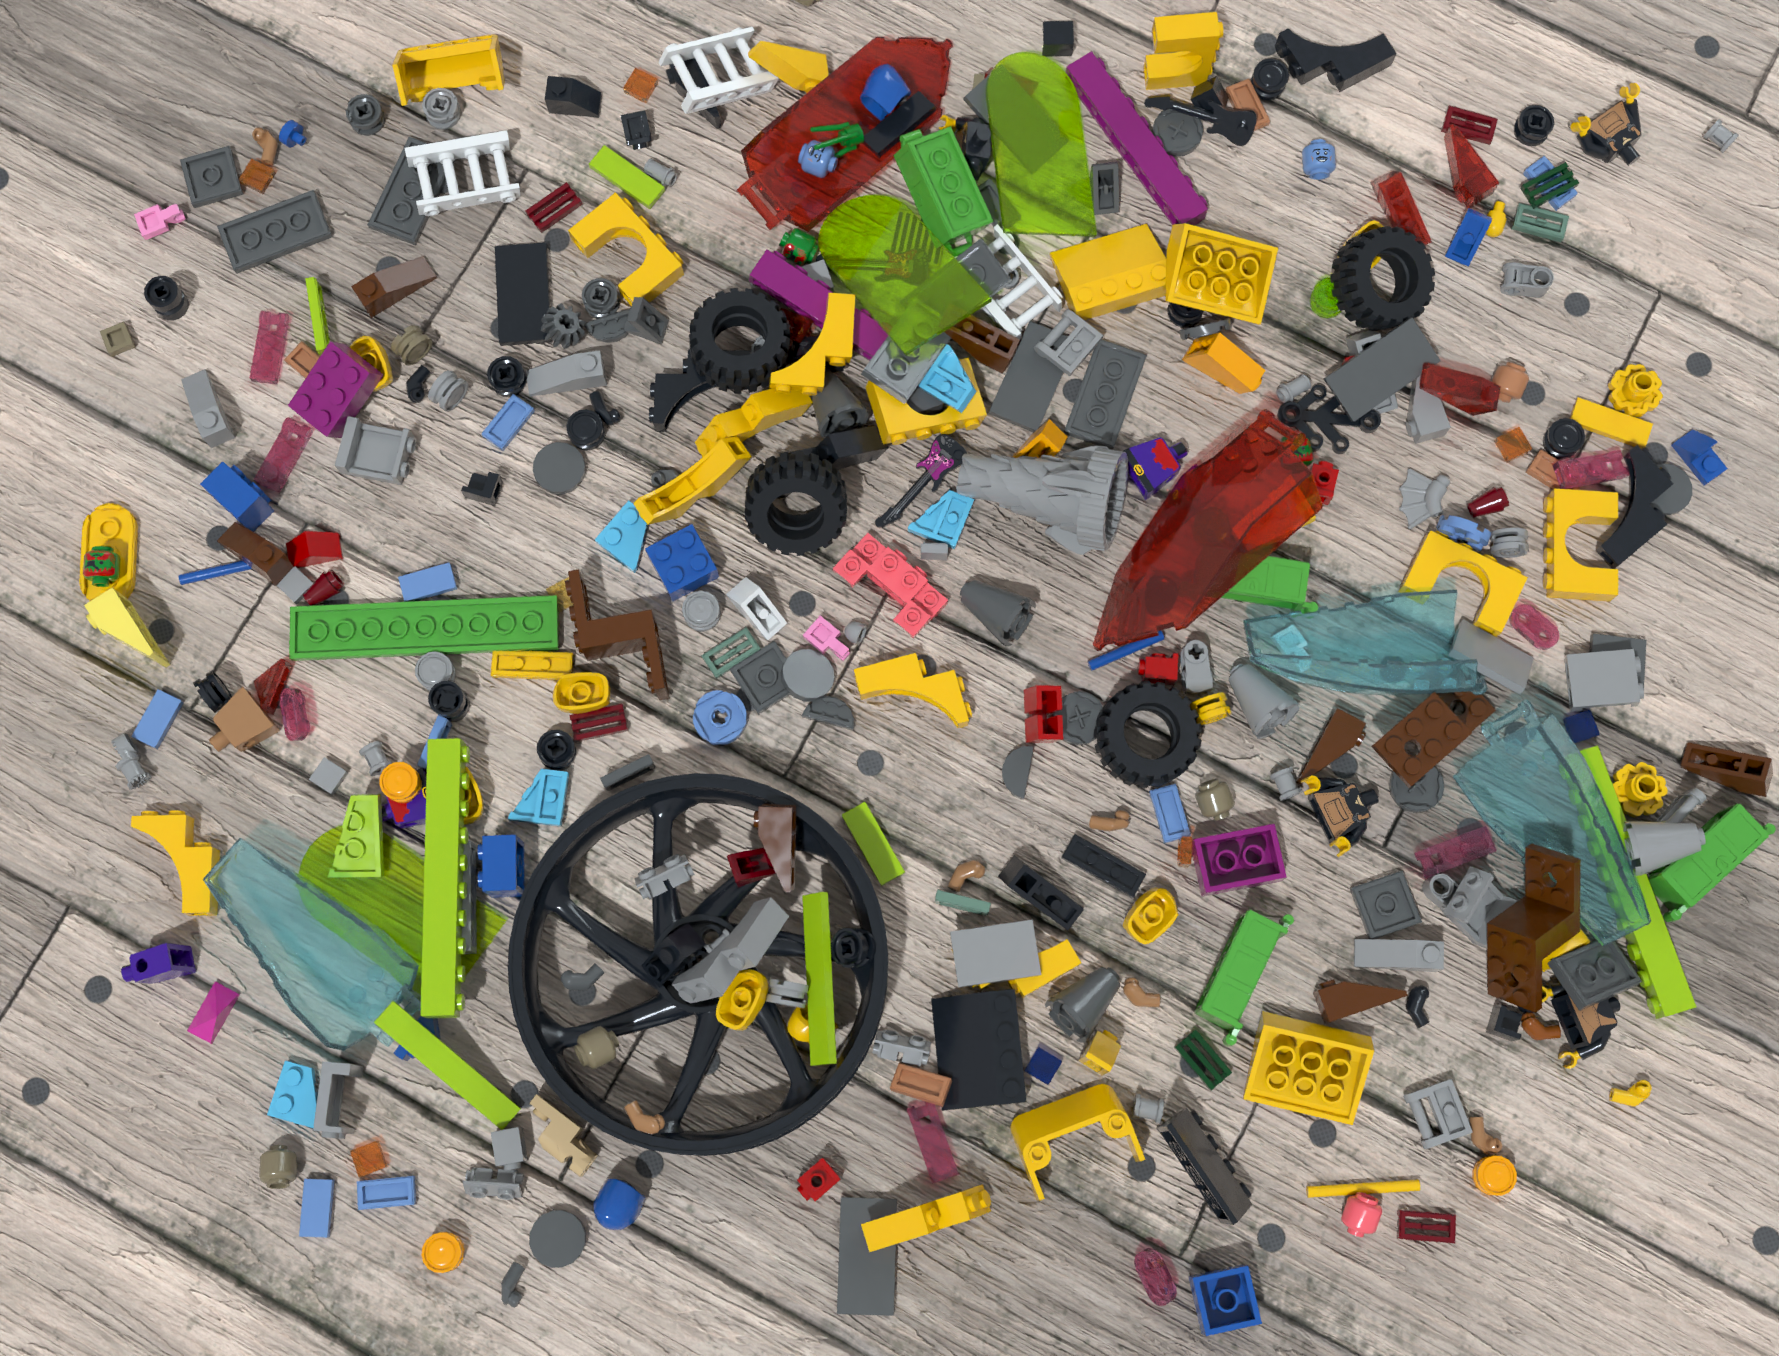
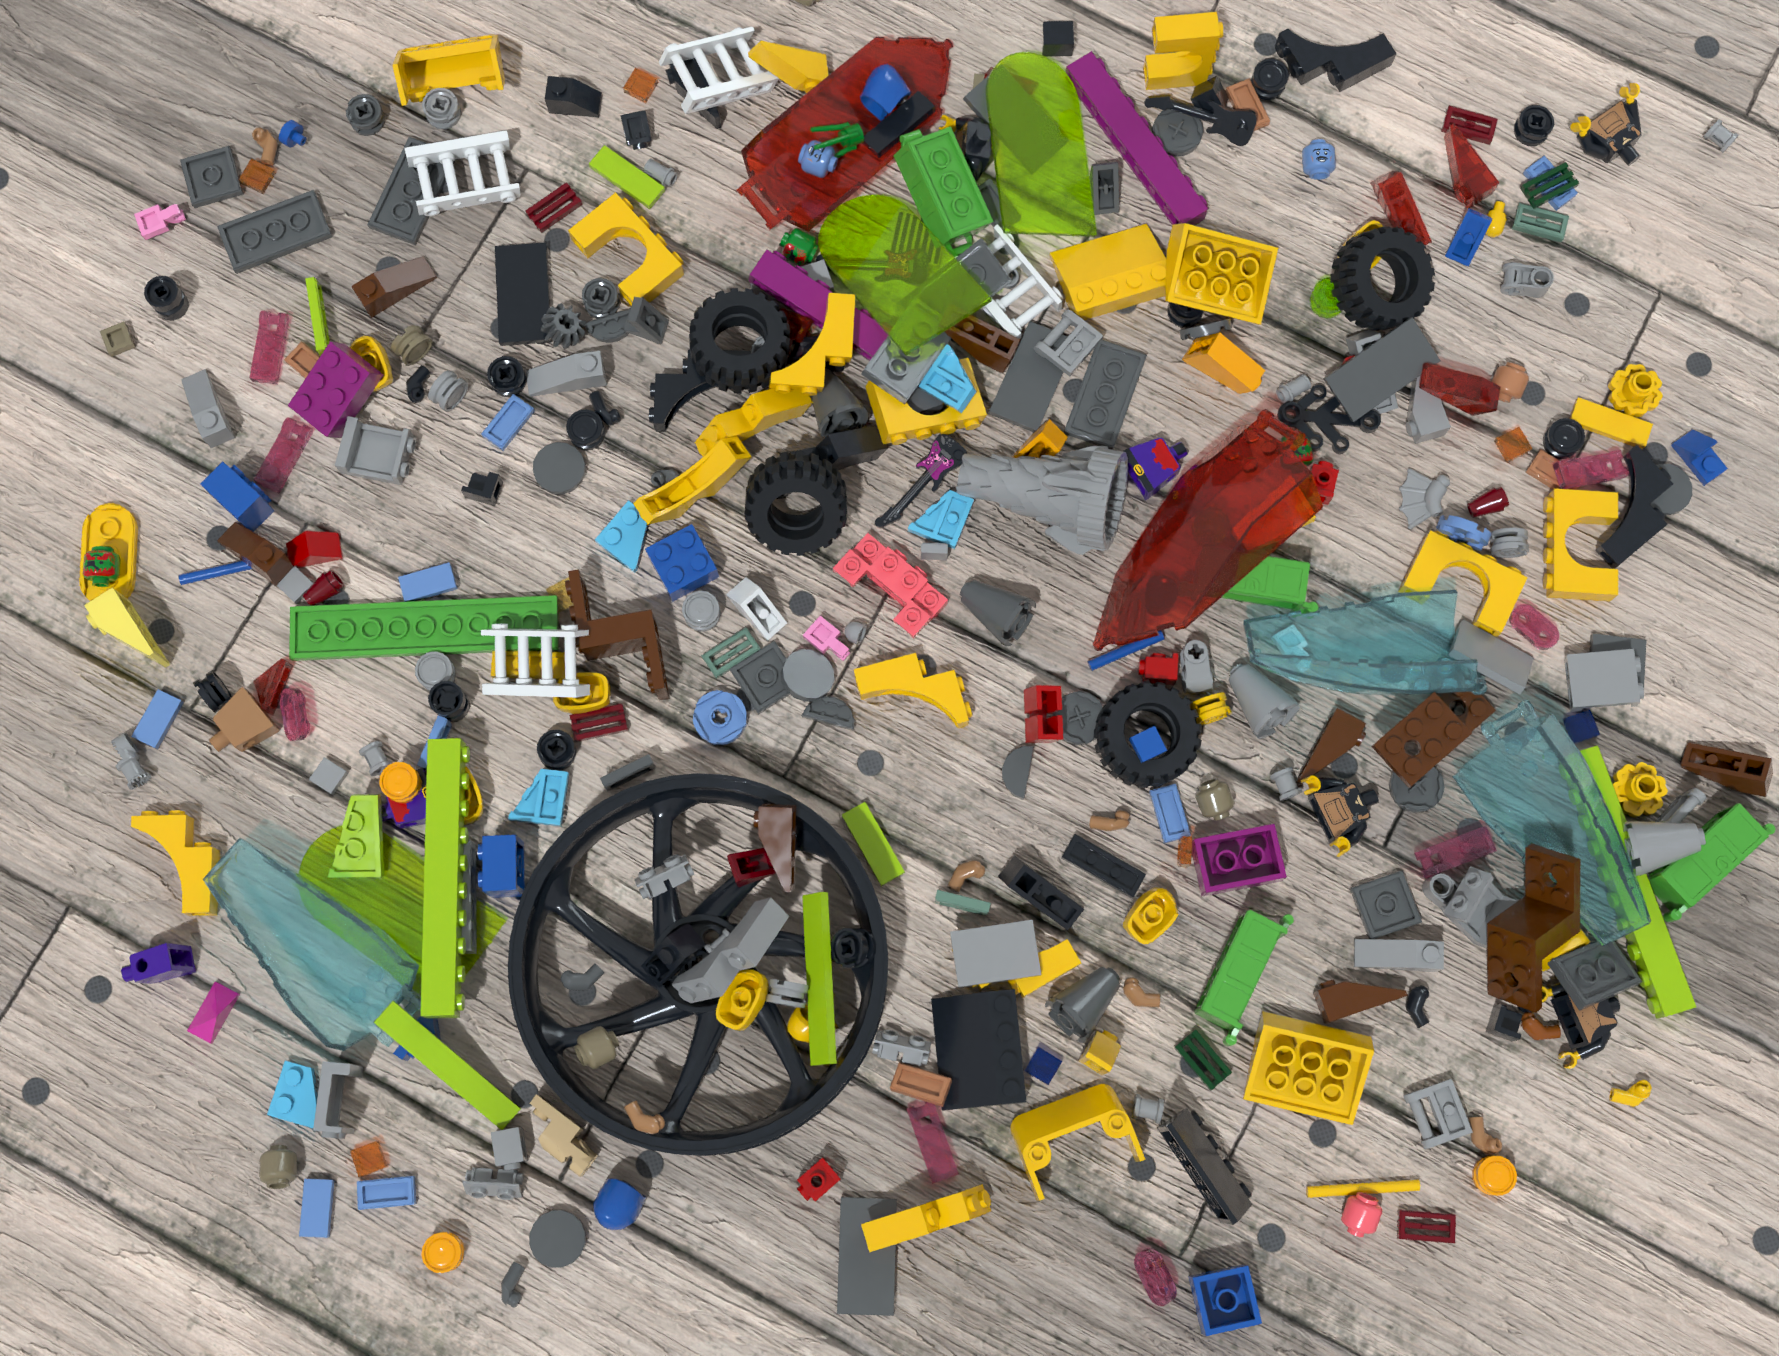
none -> white fence [481,623,590,698]
none -> blue tile [1129,726,1167,763]

